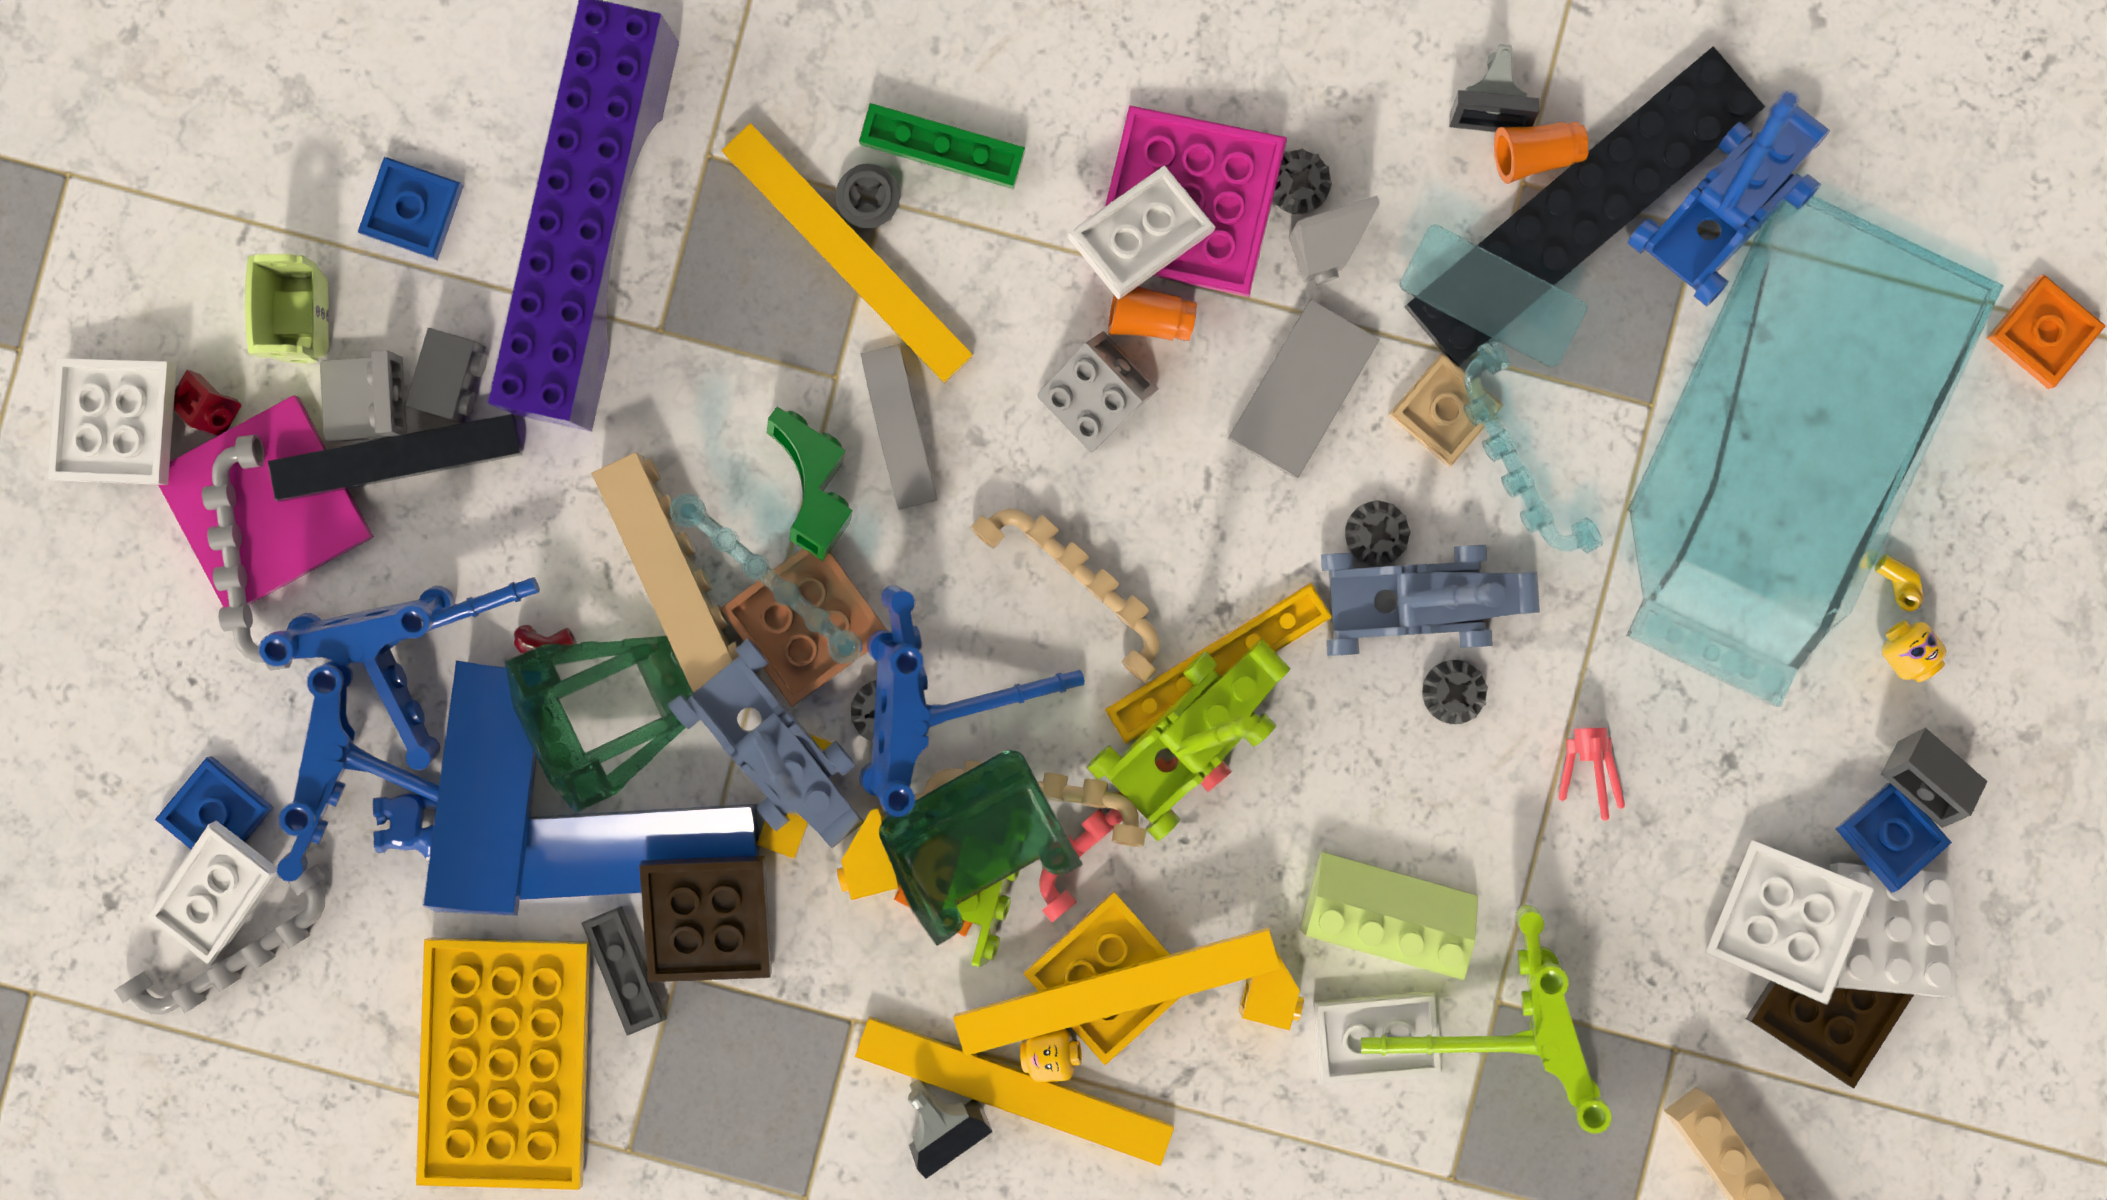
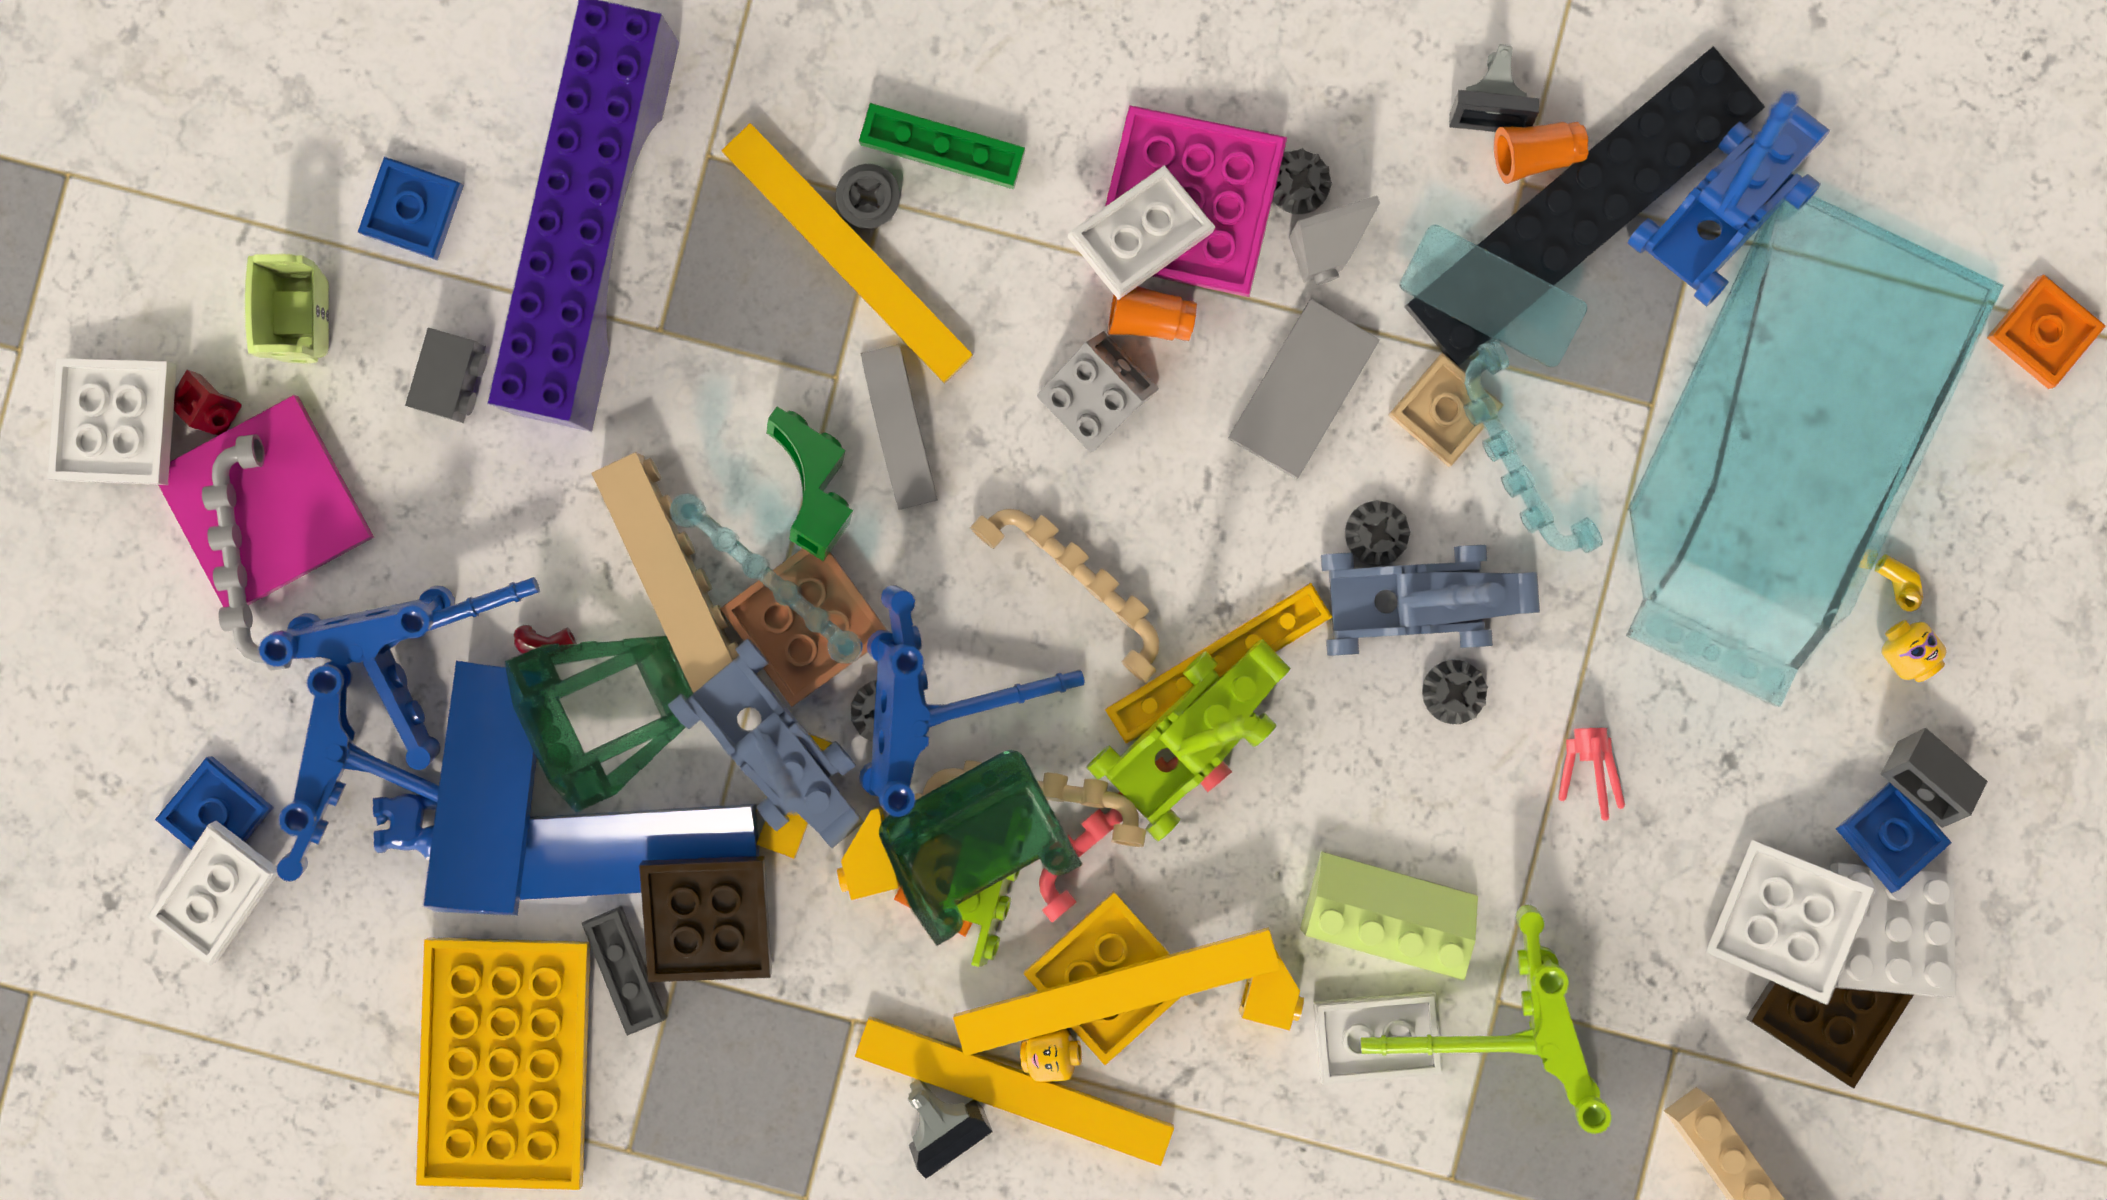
light grey bar [114,864,326,1014] -> none
black tile [268,414,523,502] -> none
light grey bracket [320,350,407,442] -> none

